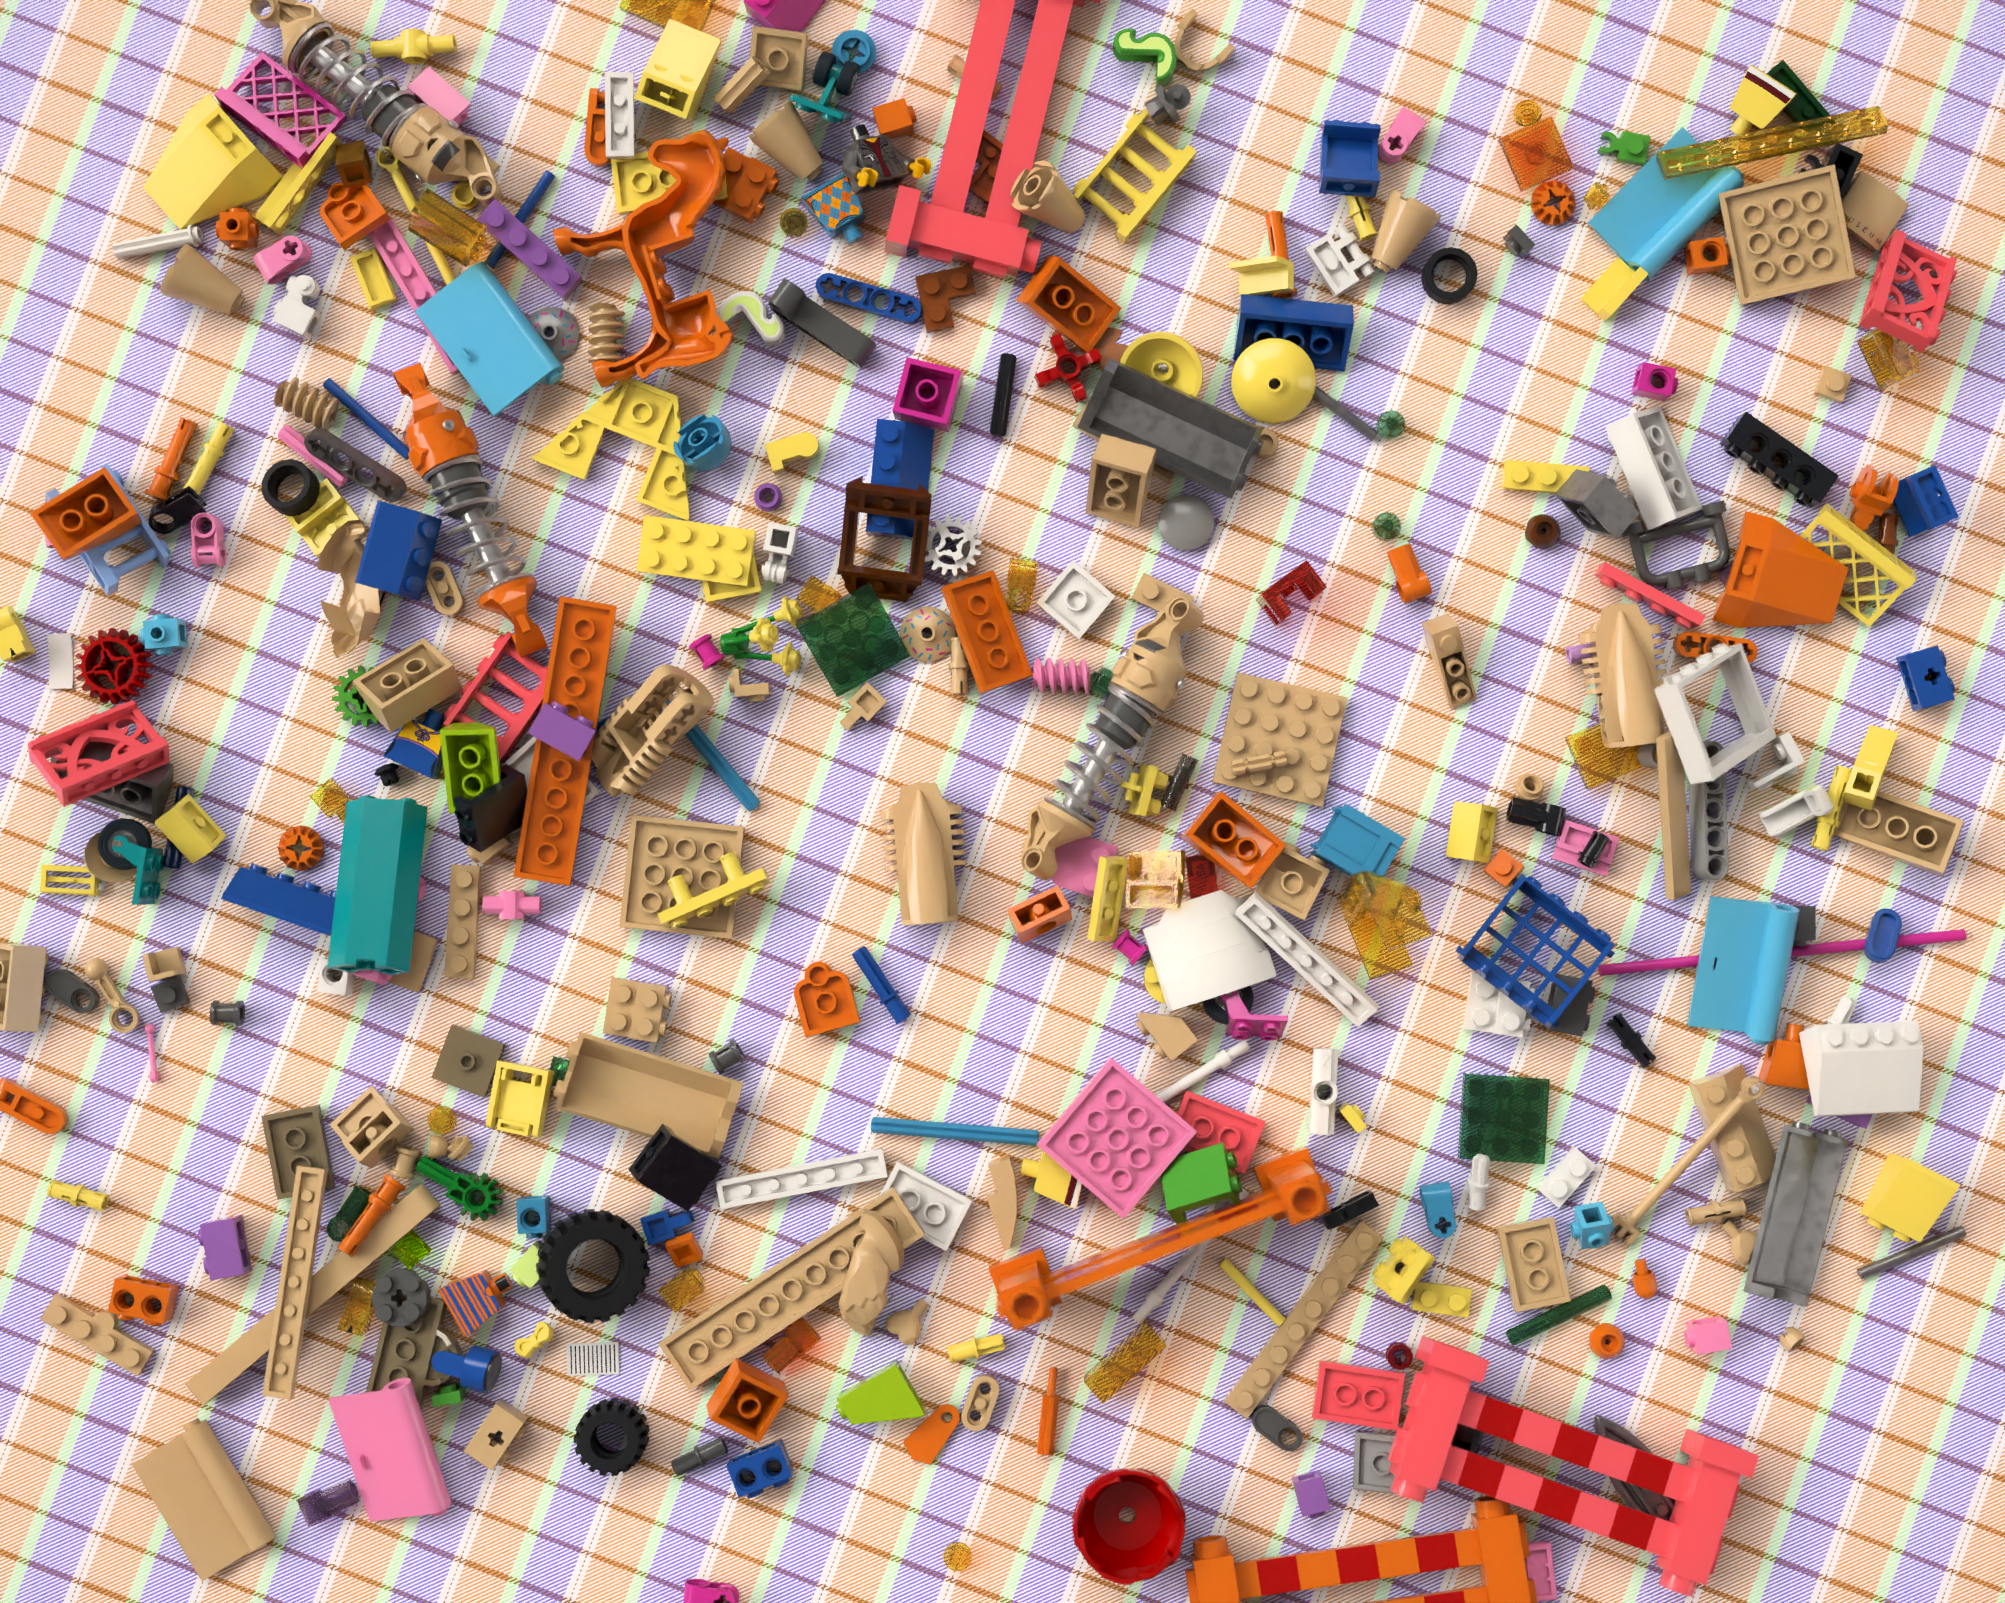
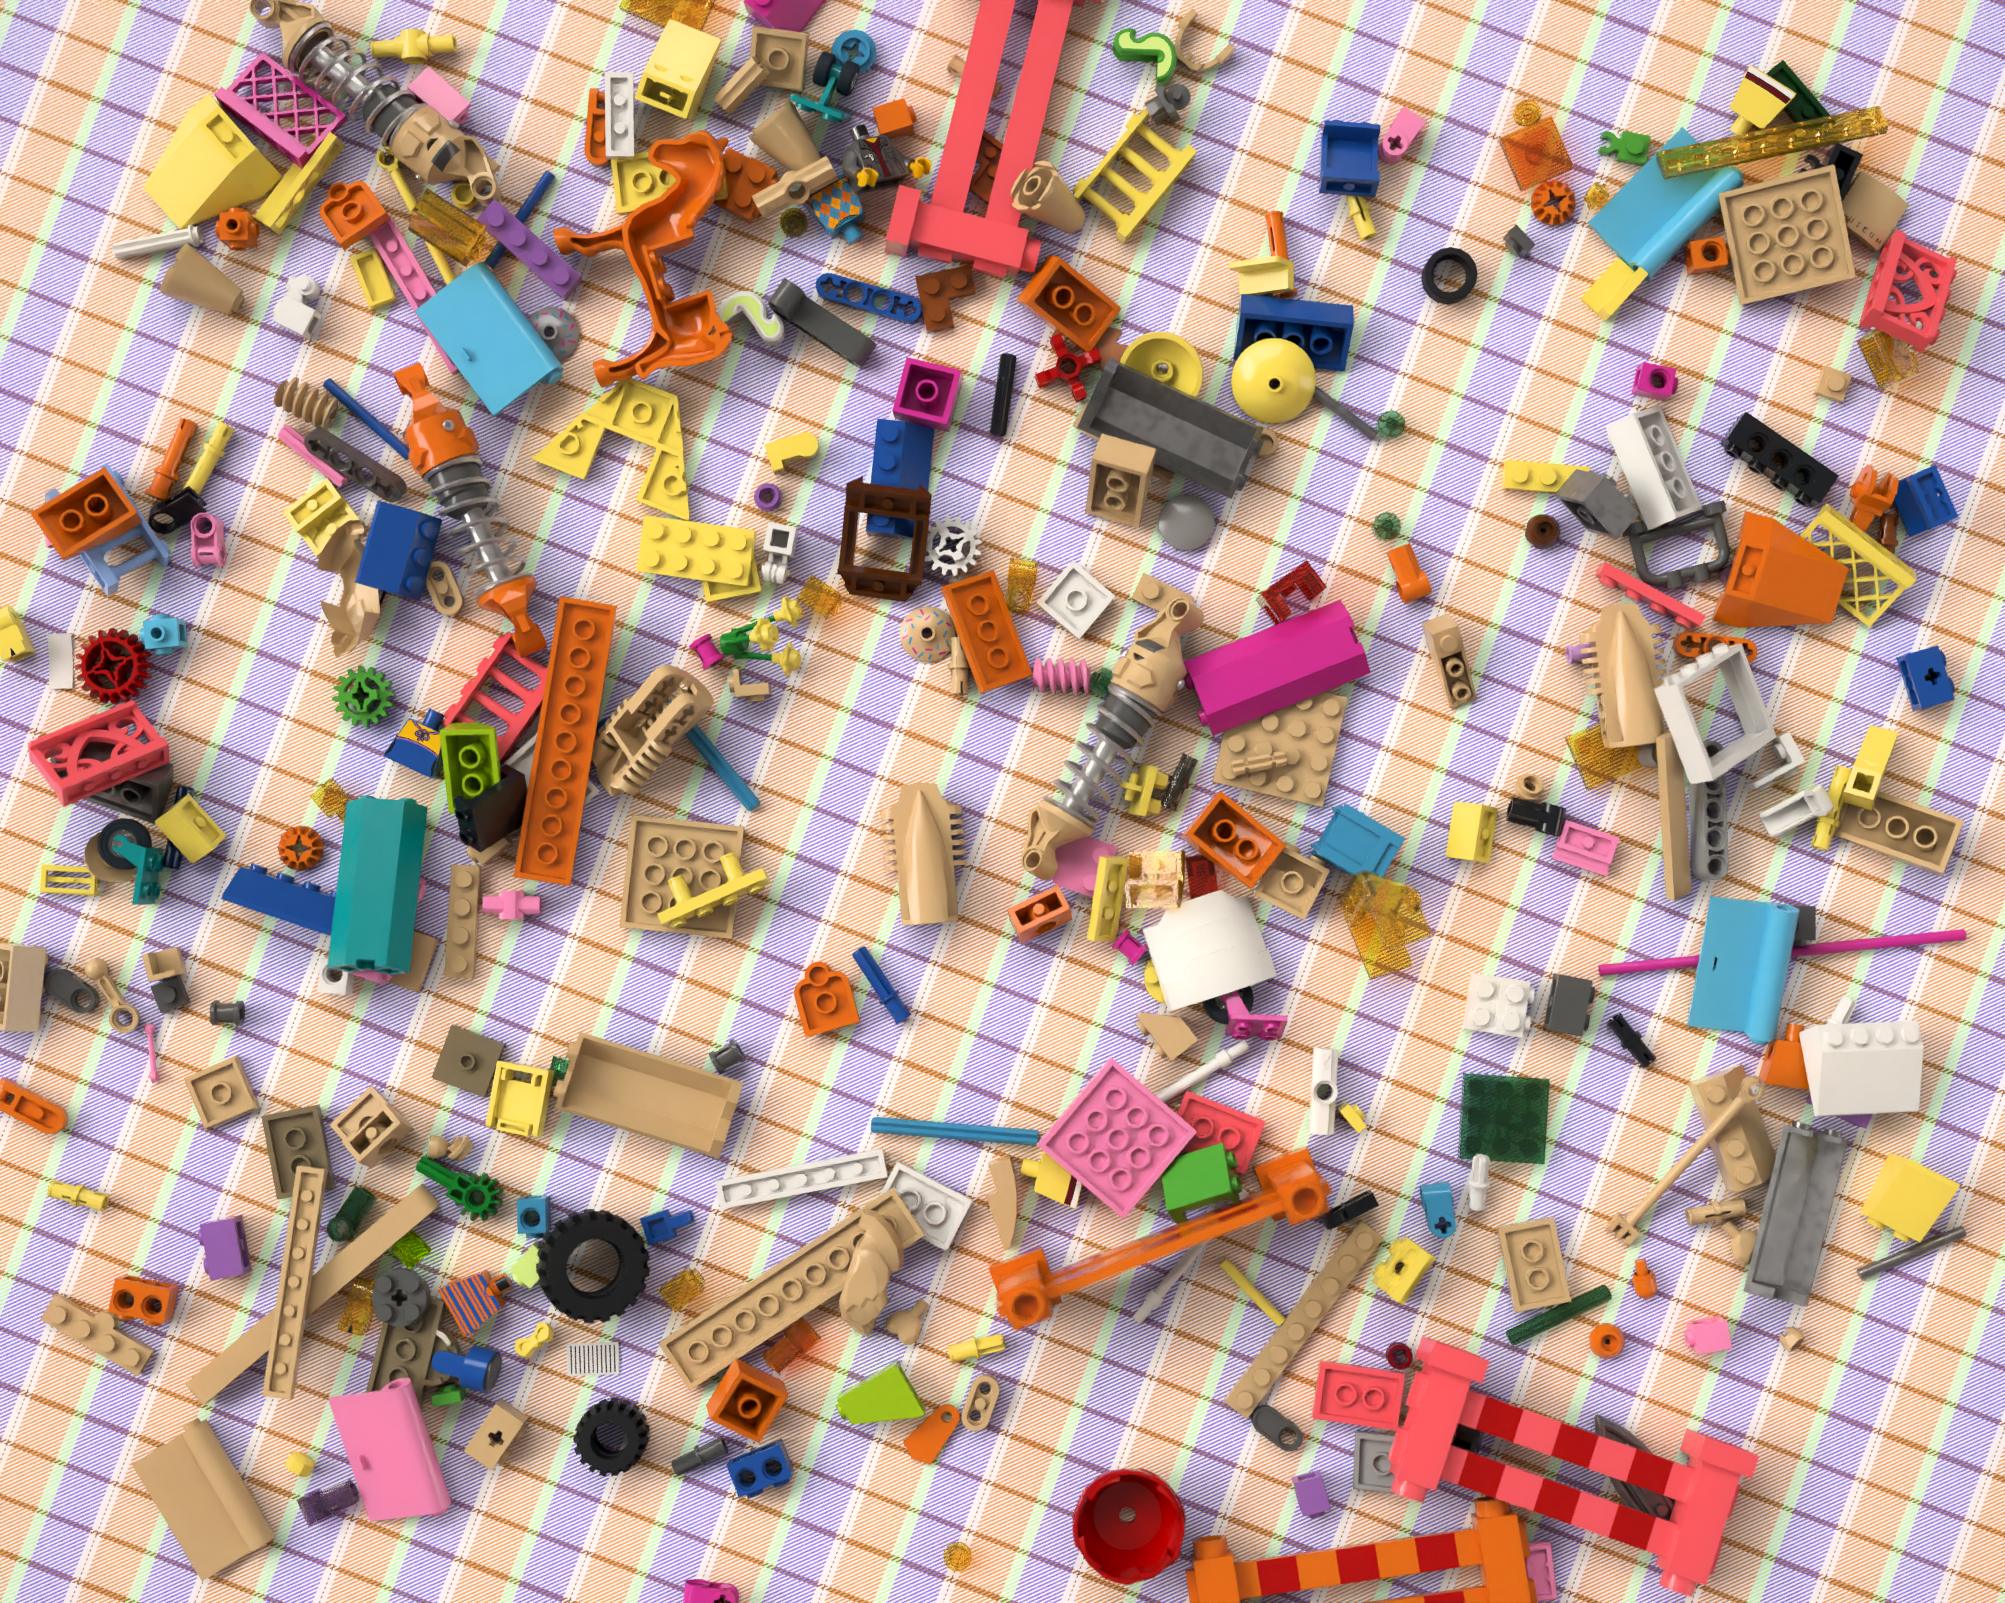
bright pink piece [253,235,312,285] -> none
black tyre [261,459,320,516] -> none
pearl gold brick [336,140,372,188] -> none
orange pin [337,1173,406,1258] -> none
tan slope [353,638,462,733] -> none
black piece [375,763,400,786] -> none
tan bush [388,1145,421,1179] -> none
clear yellow plate [428,1106,457,1135] -> none
medium lavender brick [528,701,597,761] -> none
tan piece [588,303,625,364] -> none
tan plate [603,977,672,1043] -> none
black panel [628,1124,722,1211] -> none
orange plate [665,1232,703,1268] -> none
dark azure cylinder [673,415,732,472] -> none
clear green plate [795,582,911,697] -> none
tan plate [840,682,887,731] -> none
orange axle [1036,1367,1059,1455] -> none
clear yellow brick [1083,1320,1167,1404] -> none
white plate [1235,892,1379,1027] -> none
white plate [1304,224,1375,298] -> none
tan cone [1371,190,1442,273] -> none
light yellow plate [1411,1281,1472,1318] -> none
blue window [1455,874,1615,1029] -> none
orange plate [1484,849,1525,890] -> none
white plate [1536,1146,1597,1208] -> none
medium azure brick [1570,1201,1614,1250] -> none
black pin [1577,831,1610,869] -> none
blue tile [1864,908,1902,963] -> none
none -> tan tile [184,1055,260,1130]
none -> light yellow tile [285,1451,316,1477]
none -> tan piece [752,156,838,219]
none -> dark pink panel [1183,600,1370,736]

